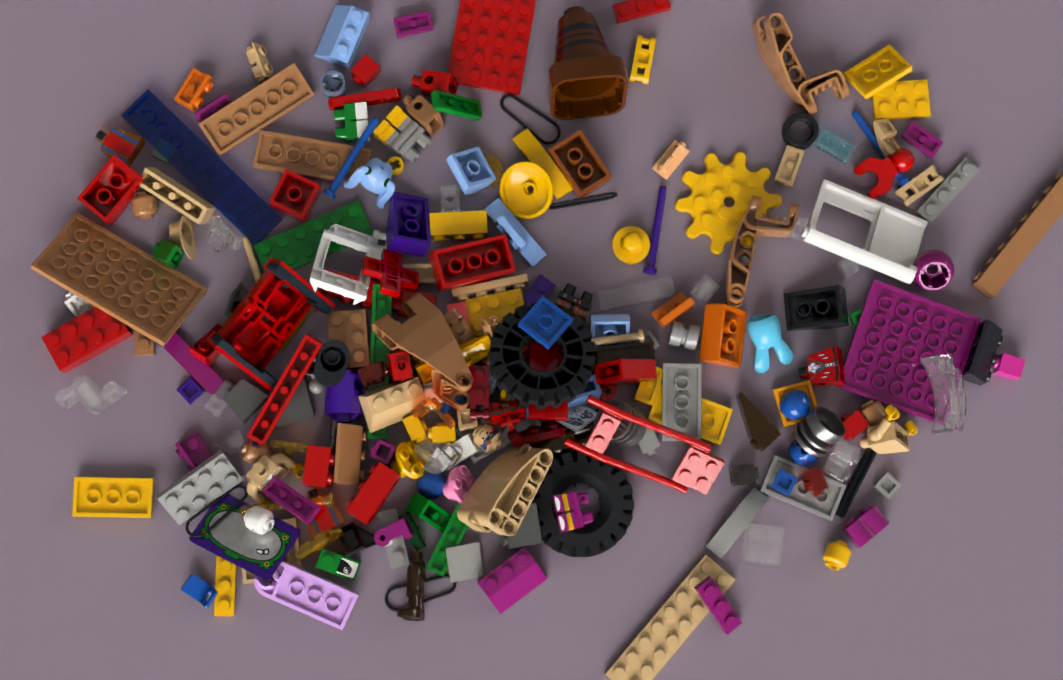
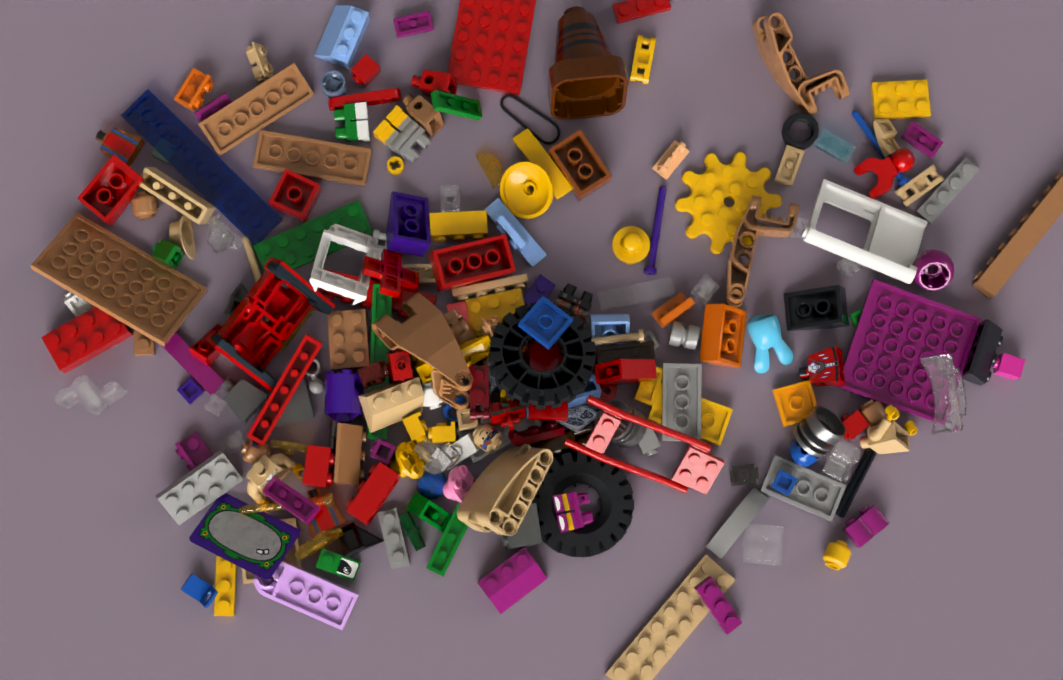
yellow plate [72,477,154,518] -> none
black piece [186,485,248,538] -> none
white head [244,506,274,535] -> none
black piece [314,340,350,386] -> none
blue bar [323,117,379,199] -> none
light blue hair [344,158,395,209] -> none
magenta leg [374,518,415,547] -> none
black piece [385,575,456,612] -> none
dark brown piece [397,551,426,621] -> none
clear orange bracket [410,396,455,429] -> none
light blue brick [446,147,496,195] -> none
light grey sticker [446,542,484,583] -> none
black piece [548,192,618,209] -> none
dark brown slope [736,392,781,451] -> none
blue hair [779,390,811,420] -> none
clear red brick [798,466,828,497] -> none
yellow plate [843,44,912,99] -> none
light grey plate [873,472,902,500] -> none

